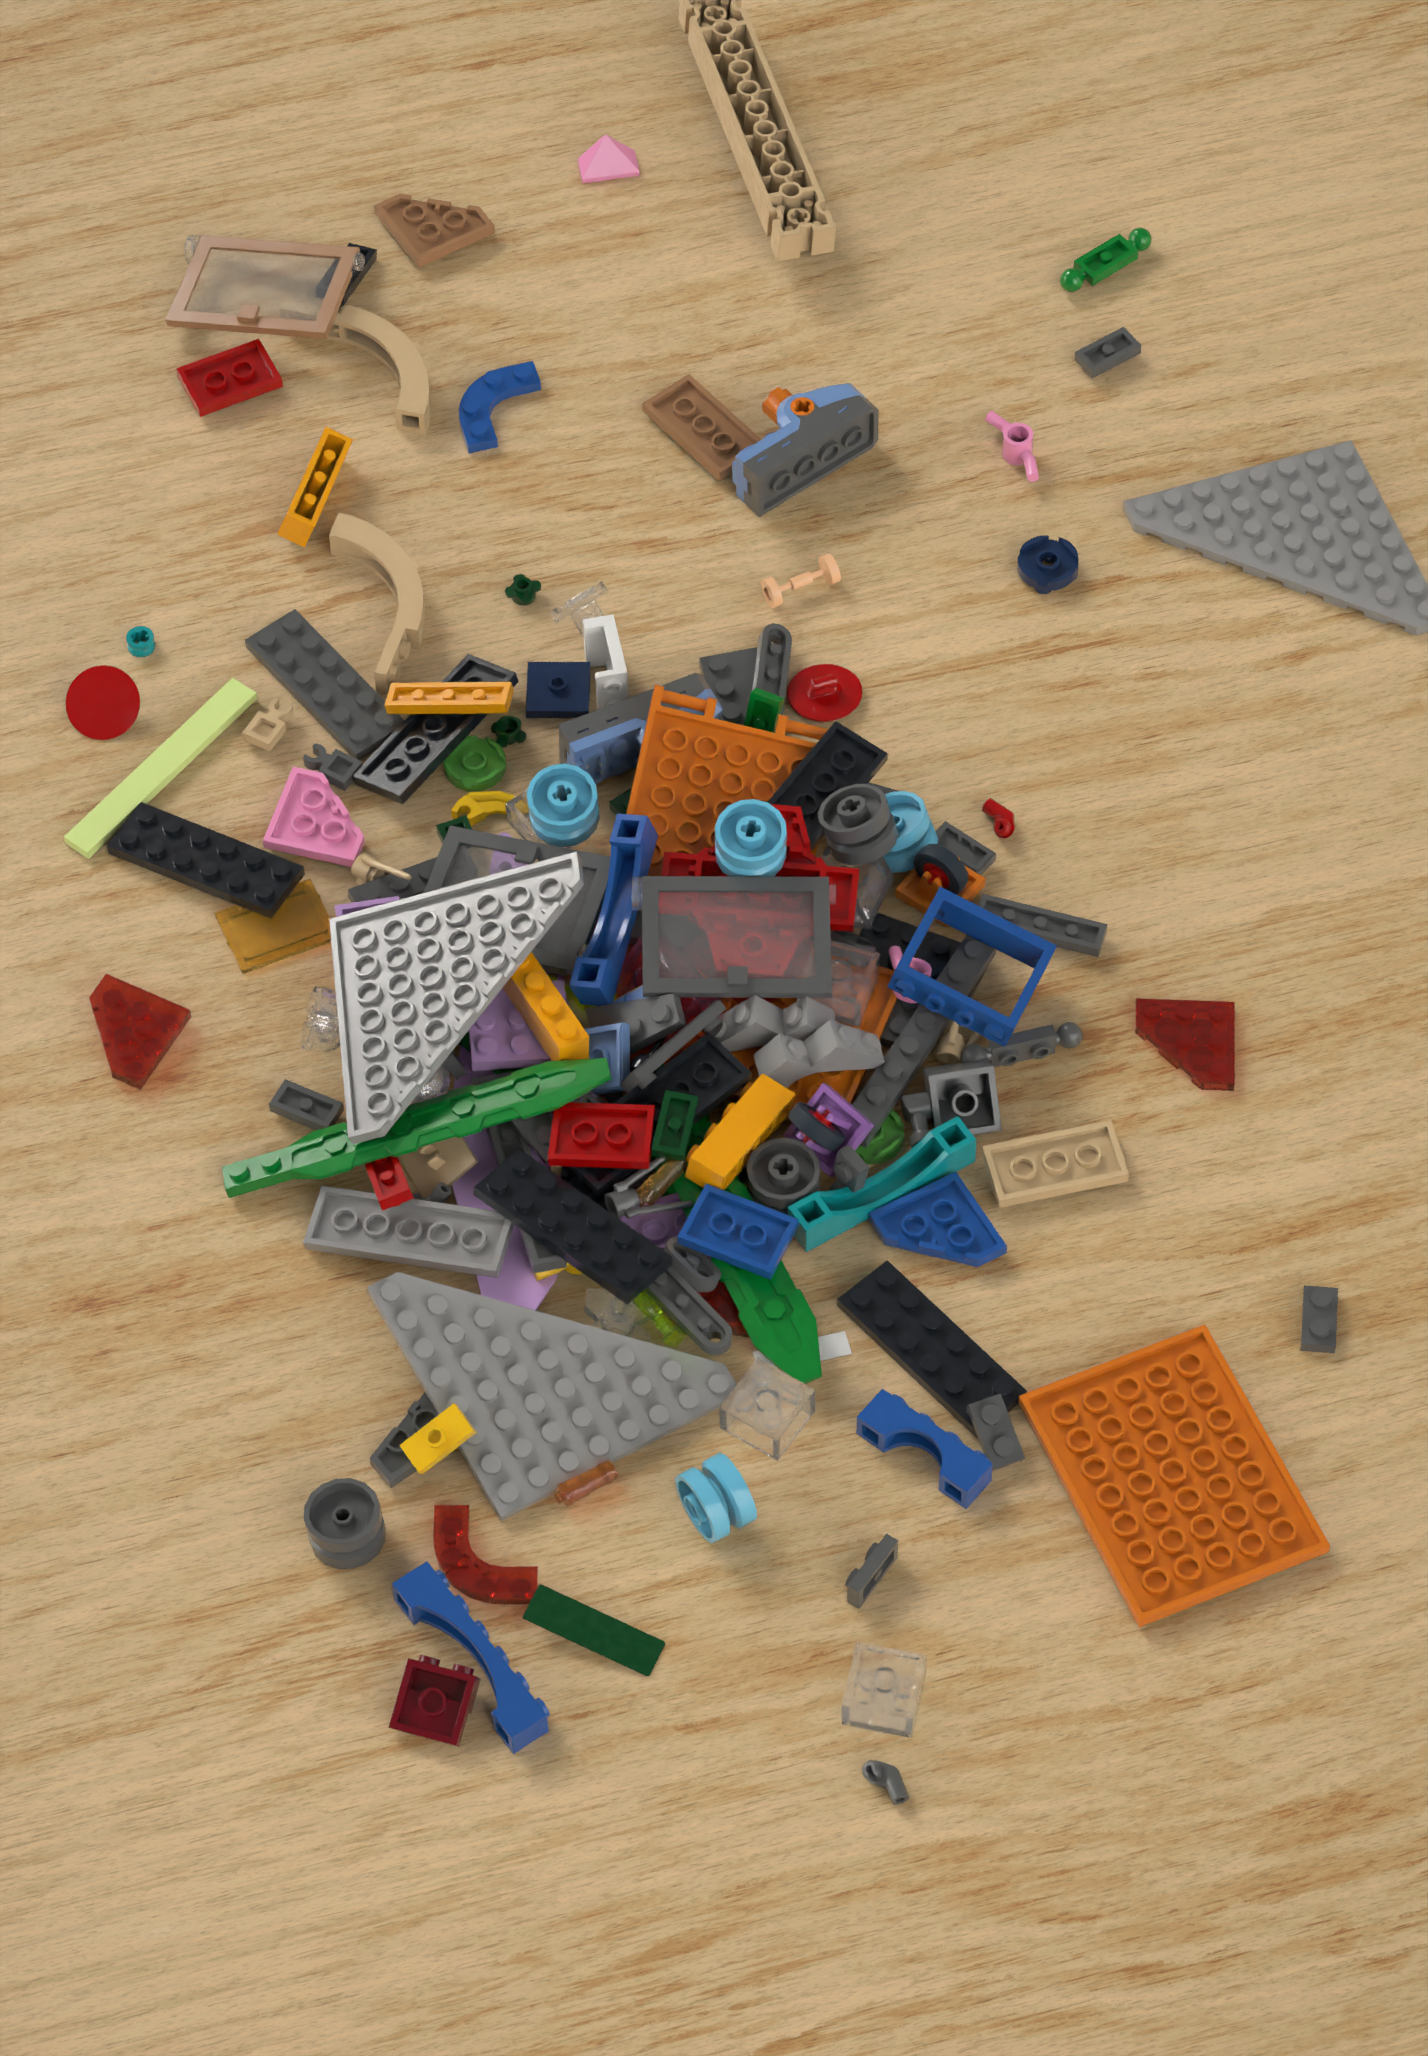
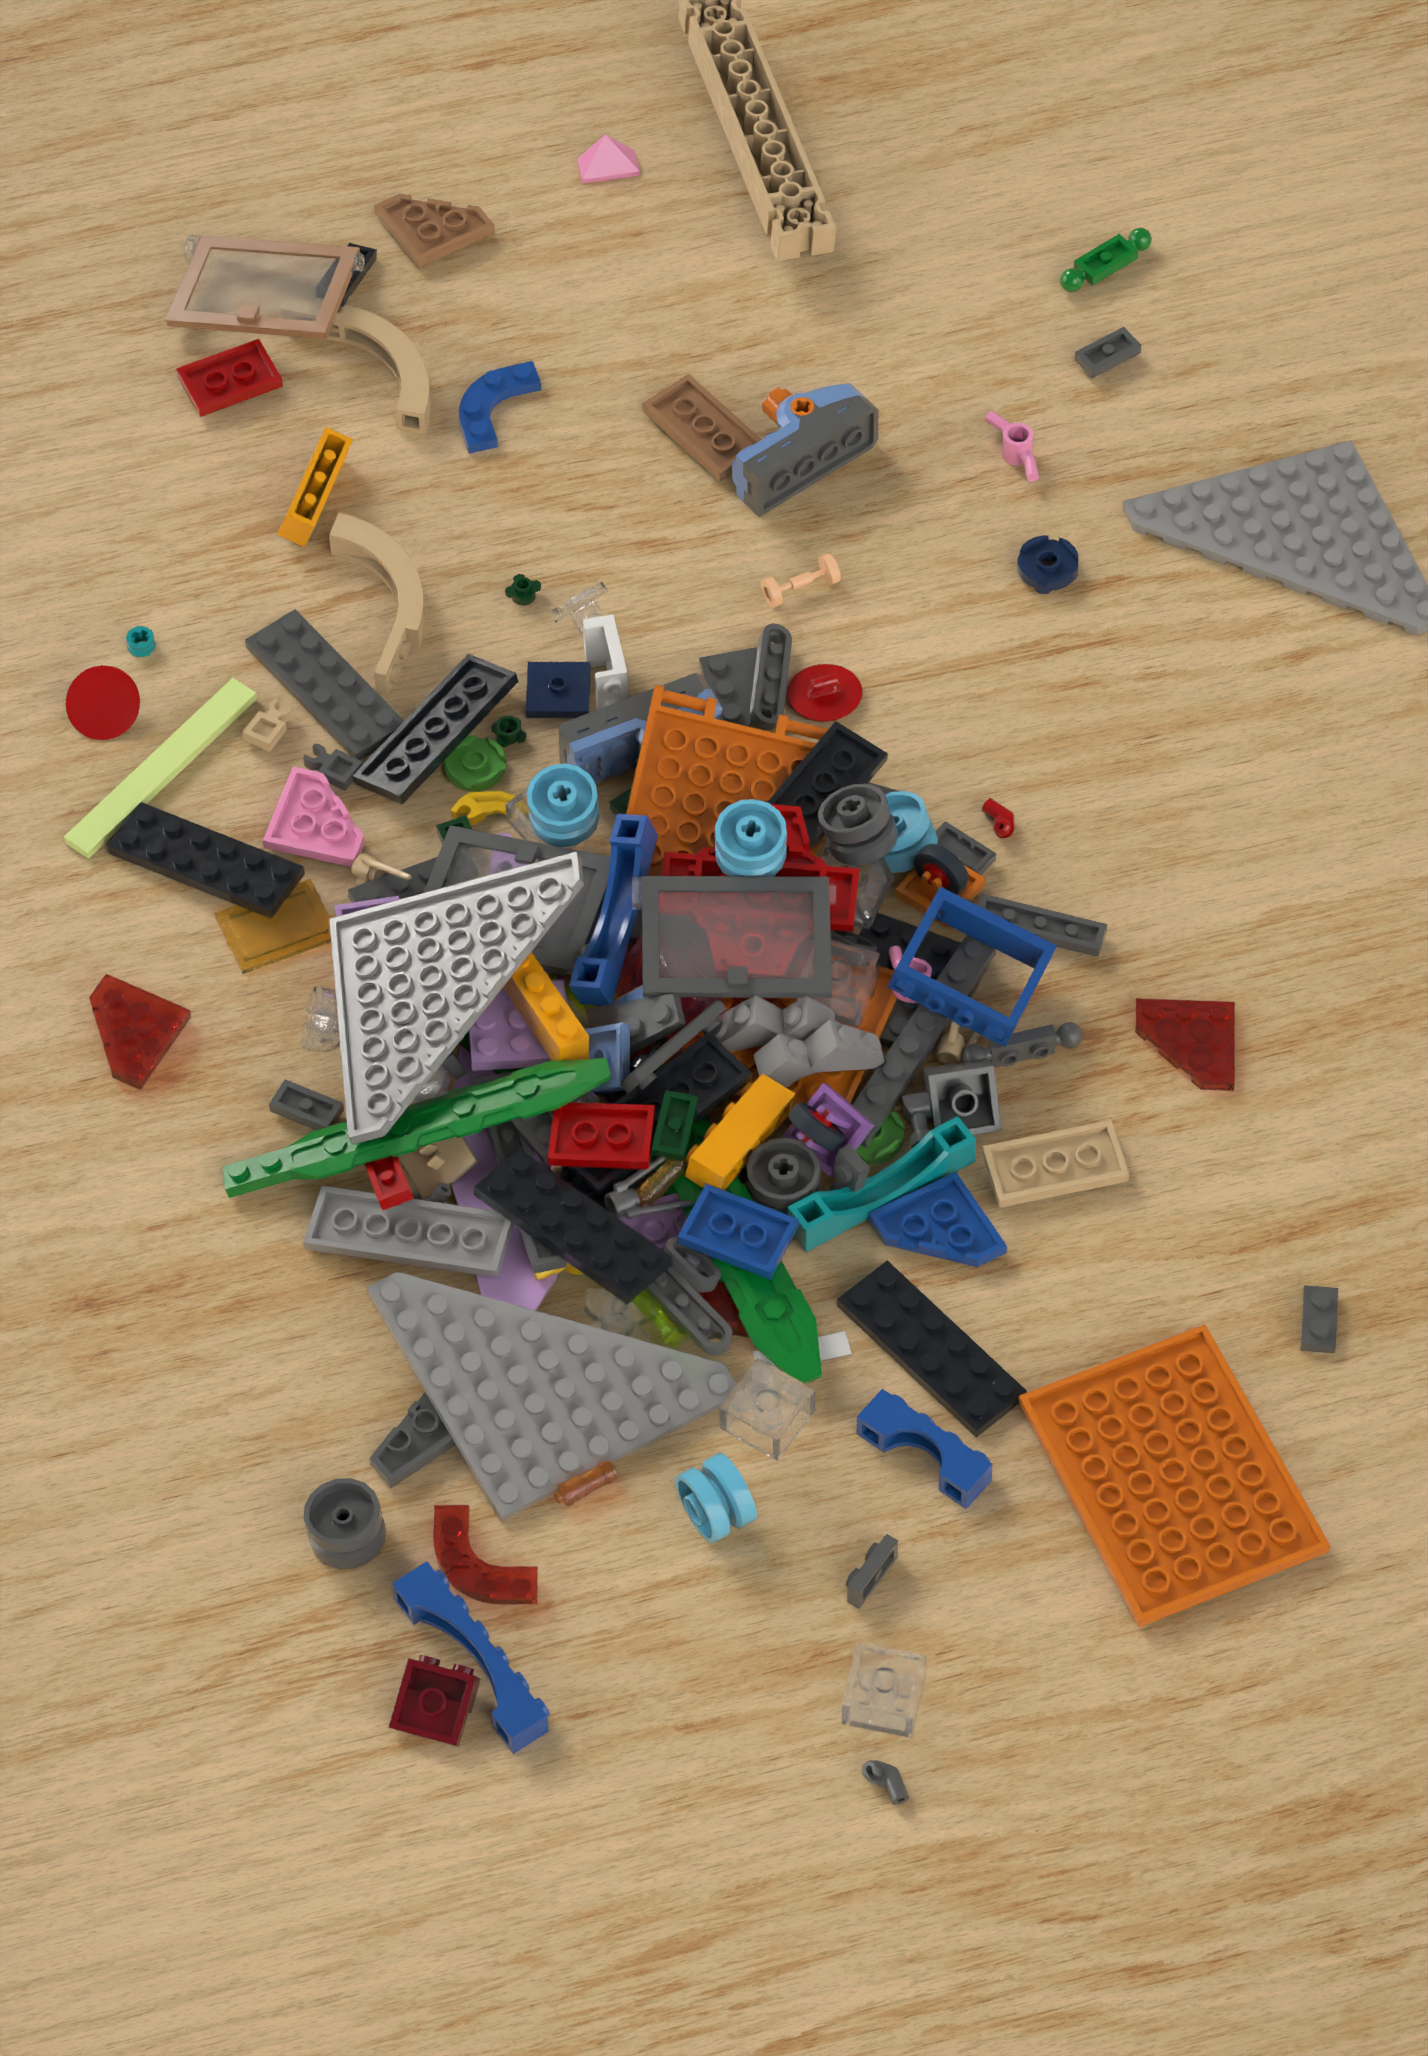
light orange plate [384,682,514,714] -> none
yellow plate [399,1403,477,1474] -> none
dark green sticker [523,1584,665,1676] -> none
green plate [744,688,785,733] -> none
dark grey plate [967,1393,1025,1471] -> none

